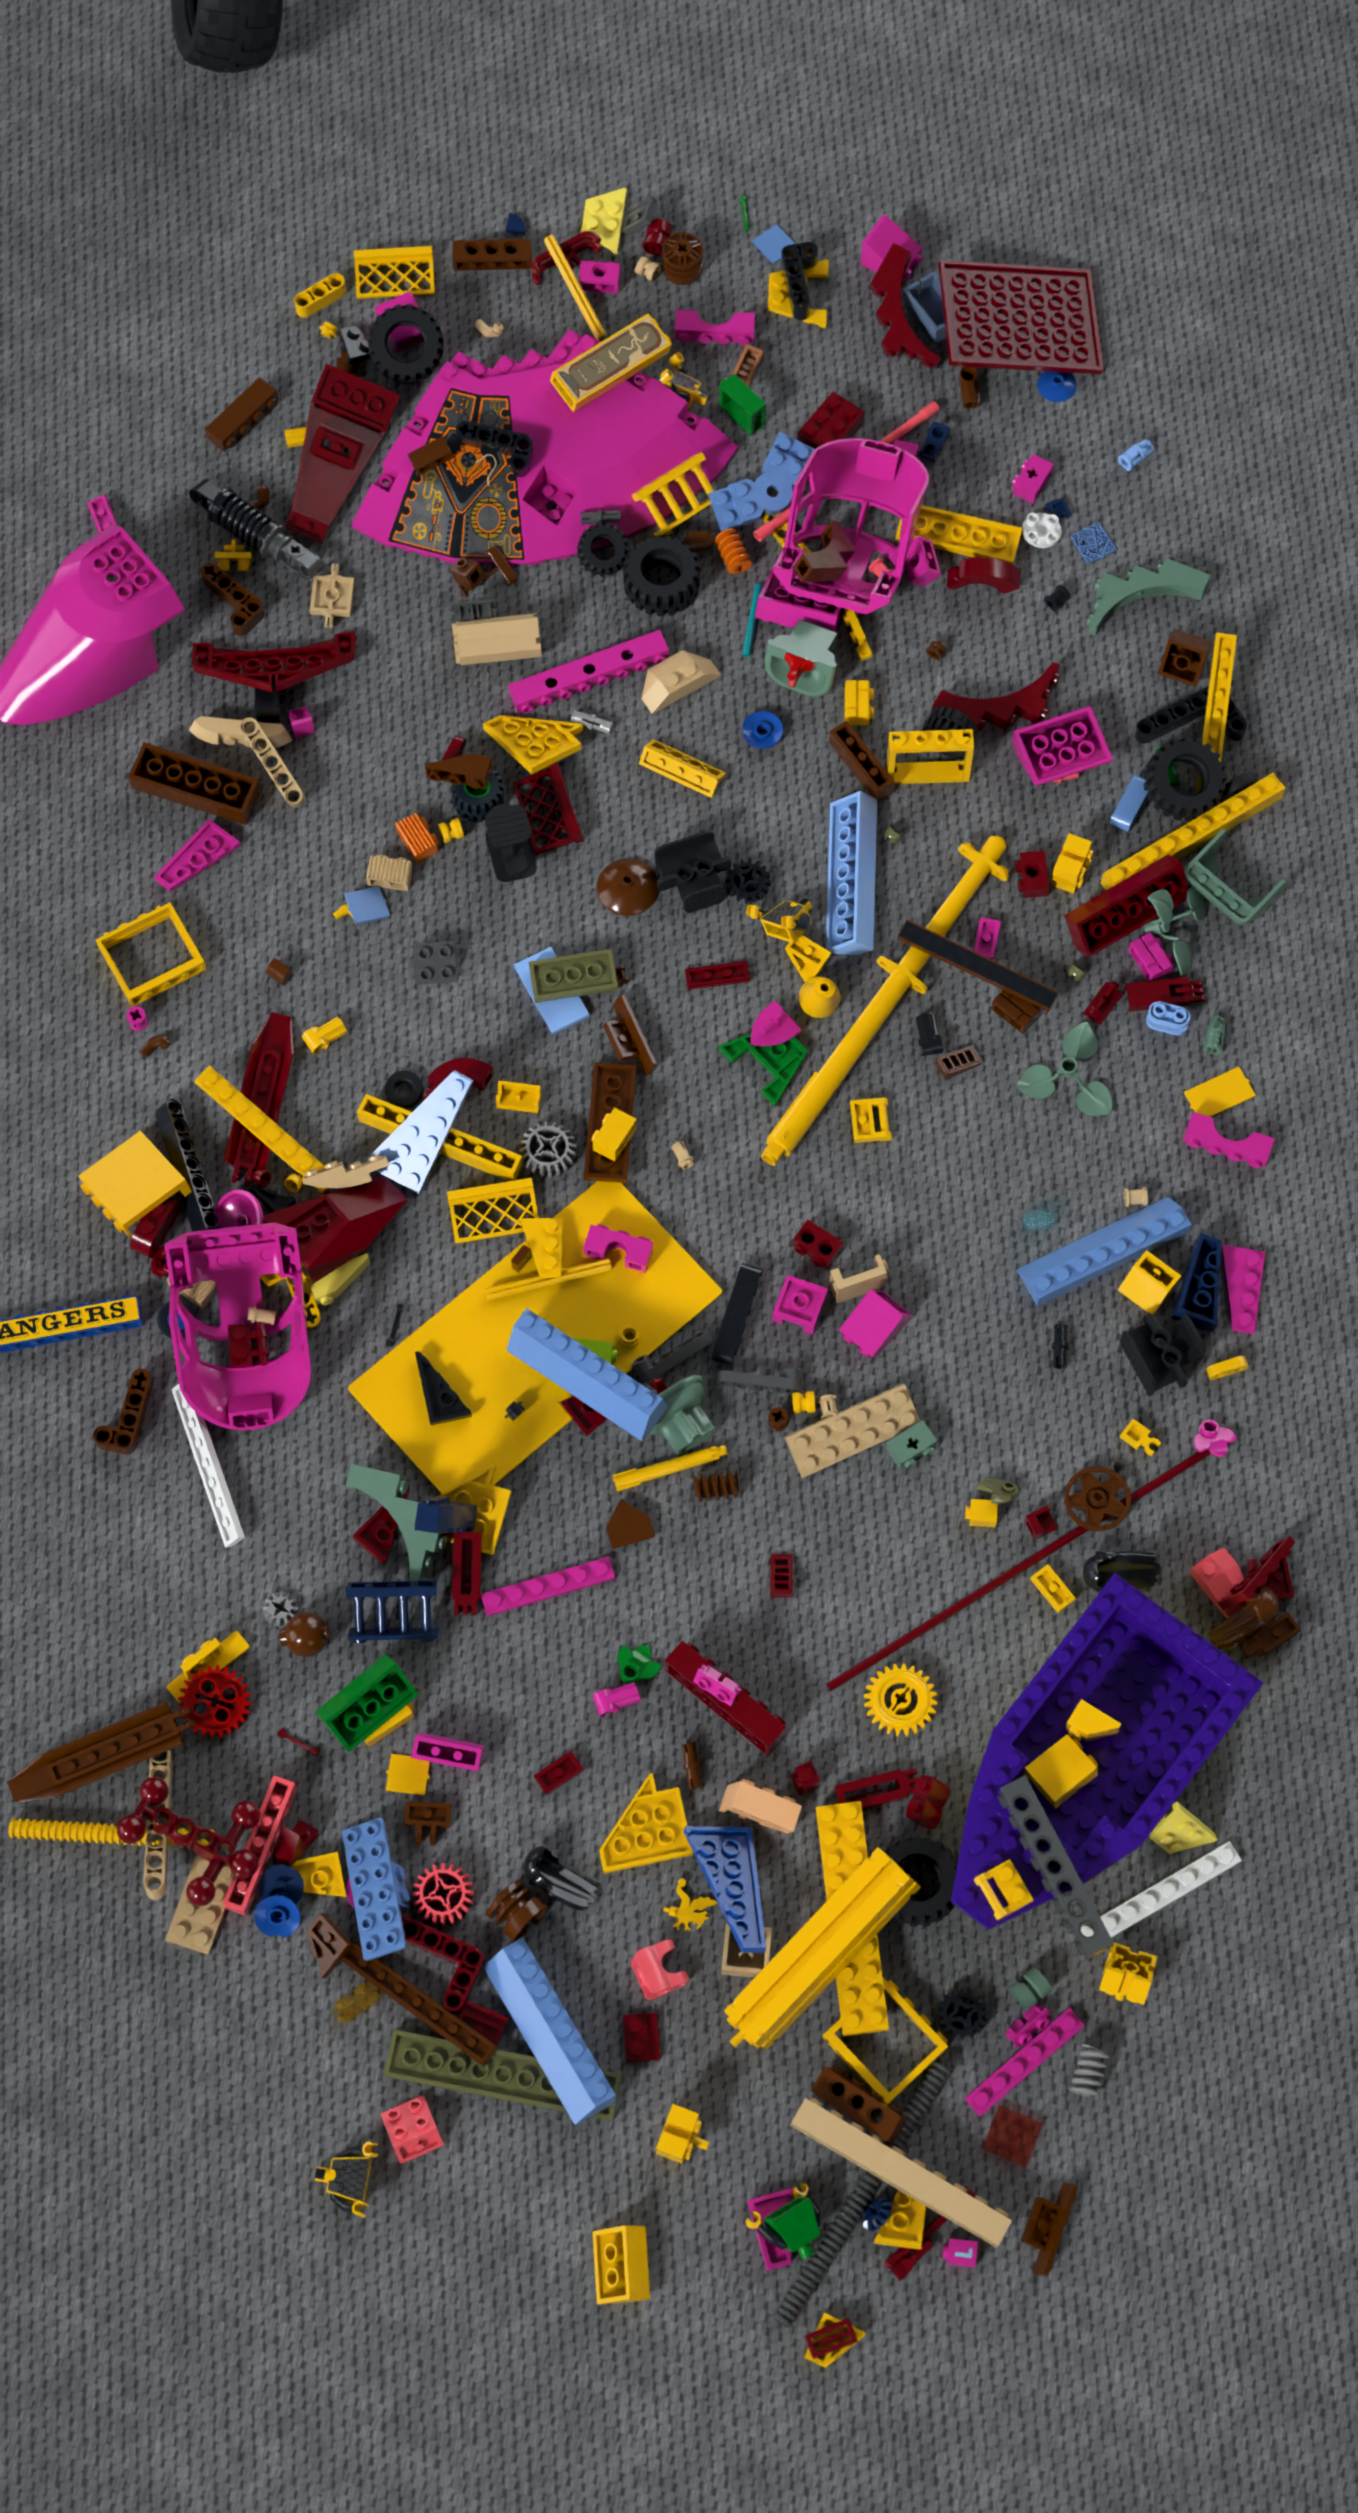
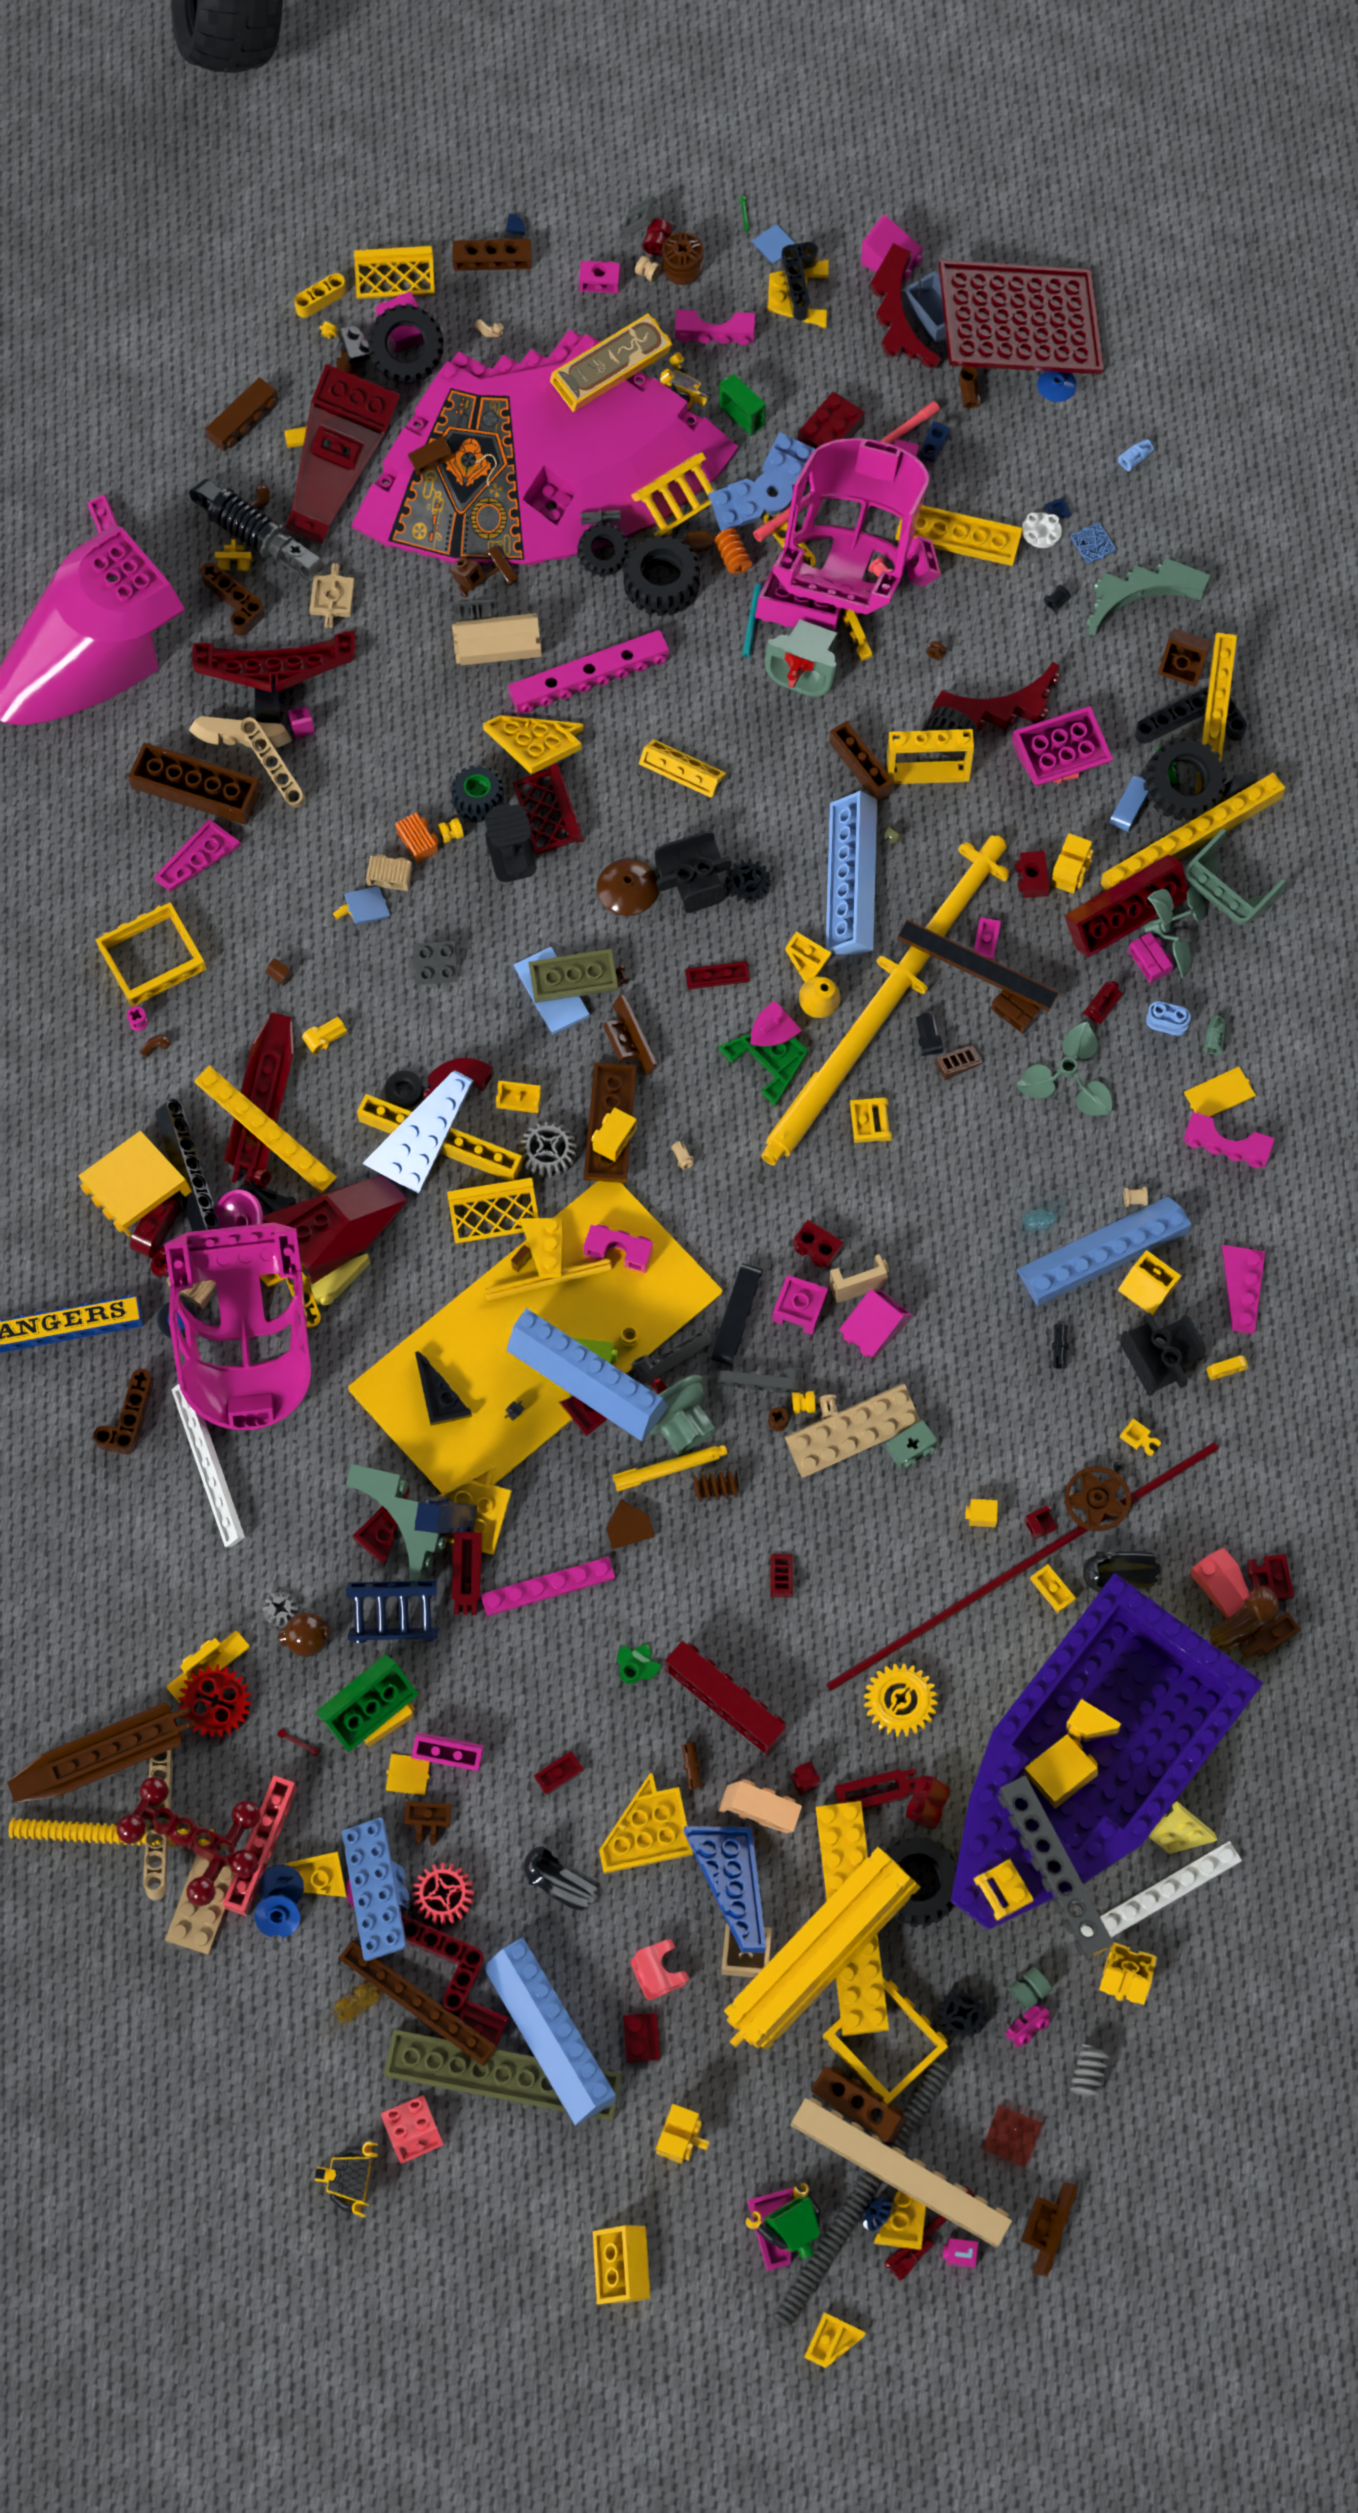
dark red plate [228,1322,270,1368] -> none
tan pin [247,1306,276,1325] -> none
dark red slope [272,1820,319,1867] -> none
yellow hinge [284,1173,303,1192] -> none
tan slope [302,1153,389,1188] -> none
reddish brown wing [306,1913,352,1978] -> none
black hinge [387,1304,403,1347] -> none
reddish brown slope [425,754,493,789] -> none
dark red beam [442,735,466,760] -> none
black beam [456,421,534,477] -> none
reddish brown wheel [486,1880,548,1942] -> none
dark red piece [531,231,602,285] -> none
yellow axle [544,235,606,340] -> none
light grey pin [571,709,614,734] -> none
light yellow wing [581,188,627,254] -> none
dark pink piece [592,1682,641,1717] -> none
tan wedge [641,650,721,714] -> none
yellow piece [663,1878,717,1931] -> none
dark pink hinge [693,1665,742,1706] -> none
nougat slope [732,344,765,386] -> none
blue dish [742,711,783,749] -> none
torso [746,899,812,943] -> none
reddish brown arch [793,520,856,582] -> none
dark red tile [804,2318,858,2359] -> none
yellow brick [845,680,874,725] -> none
dark red arch [947,557,1021,593] -> none
dark pink plate [965,2007,1085,2117] -> none
olive plate [976,1477,1019,1504] -> none
dark pink brick [1012,454,1054,504] -> none
olive hinge [1068,963,1086,982] -> none
dark red hinge [1125,977,1206,1012] -> none
dark blue wedge [1171,1233,1221,1332] -> none
dark pink plate [1194,1420,1237,1457] -> none
dark red wing [1217,1536,1295,1610] -> none

